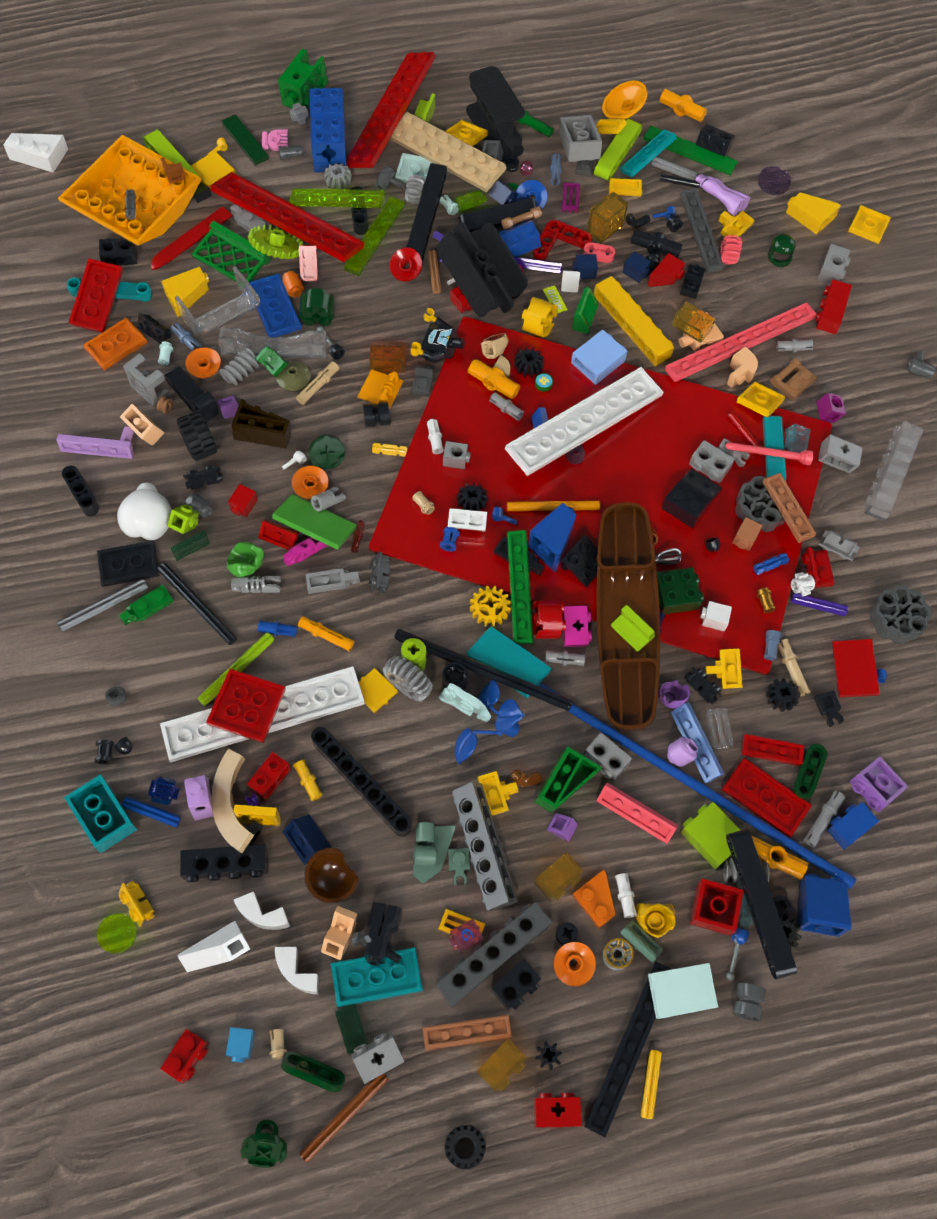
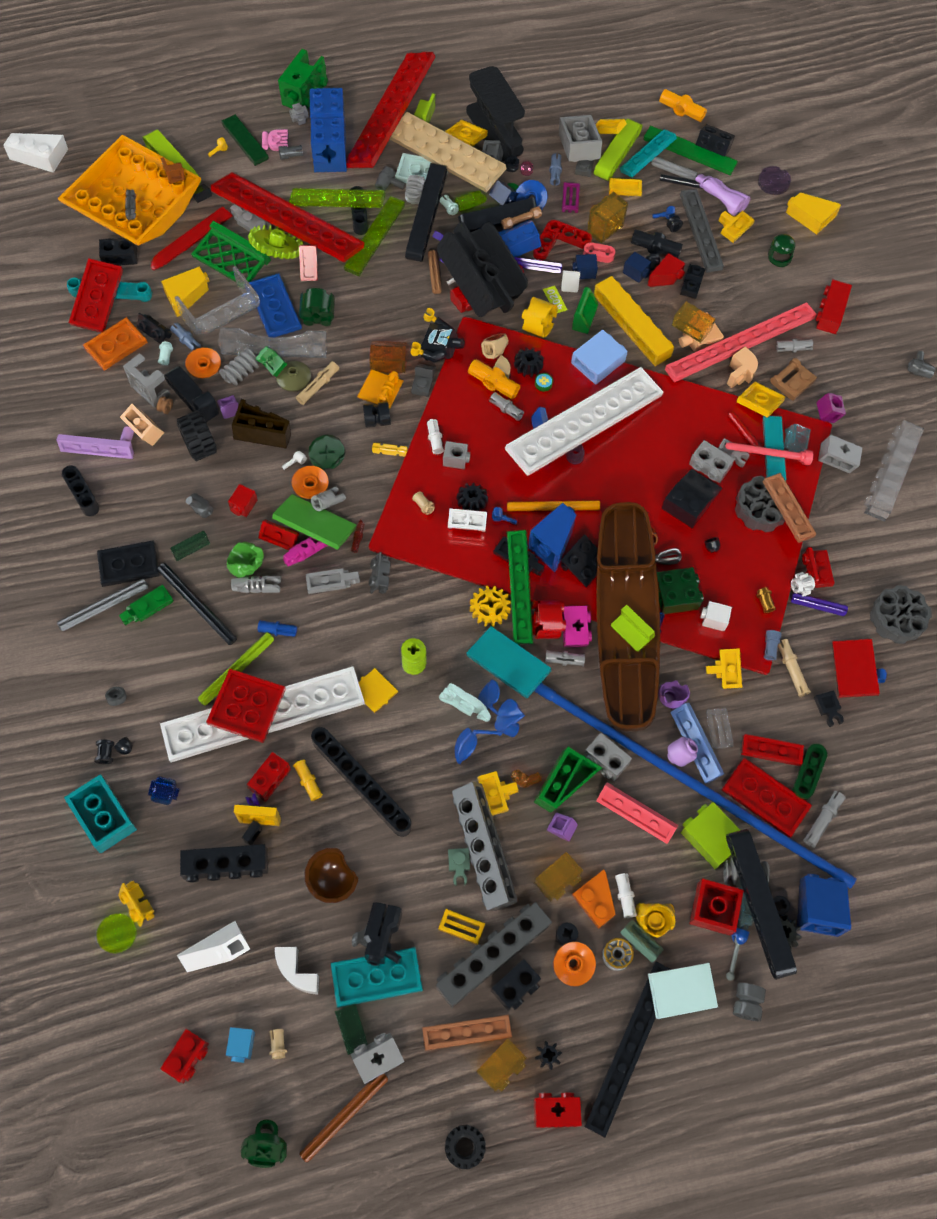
white piece [117,482,171,541] -> none
blue axle [122,796,181,827] -> none
lime brick [167,505,199,534] -> none
black hinge [183,465,223,490] -> none
lavender torso [184,775,213,821] -> none
yellow tile [191,151,236,189] -> none
tan tile [211,749,254,853] -> none
white brick [234,891,290,930] -> none
dark green plate [281,1051,345,1092] -> none
dark blue panel [282,814,331,865] -> none
orange brick [283,271,304,297] -> none
light orange pin [298,616,355,652] -> none
black hinge [317,326,345,360] -> none
light nougat brick [321,906,357,960] -> none
light grey gear [324,163,352,191] -> none
light grey gear [383,656,433,702] -> none
red dish [389,248,422,282] -> none
black axle [394,629,573,711] -> none
sand green panel [413,822,456,884] -> none
blue bush [440,527,460,551] -> none
black wheel [442,662,468,691] -> none
clear pink brick [448,919,483,953] -> none
green pin [517,110,554,138] -> none
light orange dish [602,80,648,119] -> none
black arm [626,213,651,227] -> none
yellow axle [641,1050,662,1120] -> none
black hinge [685,667,722,705] -> none
coral gear [720,235,742,265] -> none
nougat brick [733,517,763,551] -> none
light orange piece [752,836,808,880] -> none
blue axle [753,553,789,575] -> none
black gear [766,678,800,712] -> none
light grey brick [818,244,851,284] -> none
light grey hinge [818,530,860,561] -> none
blue brick [827,802,879,850] -> none
yellow tile [848,205,891,244] -> none
medium lavender plate [849,756,908,813] -> none

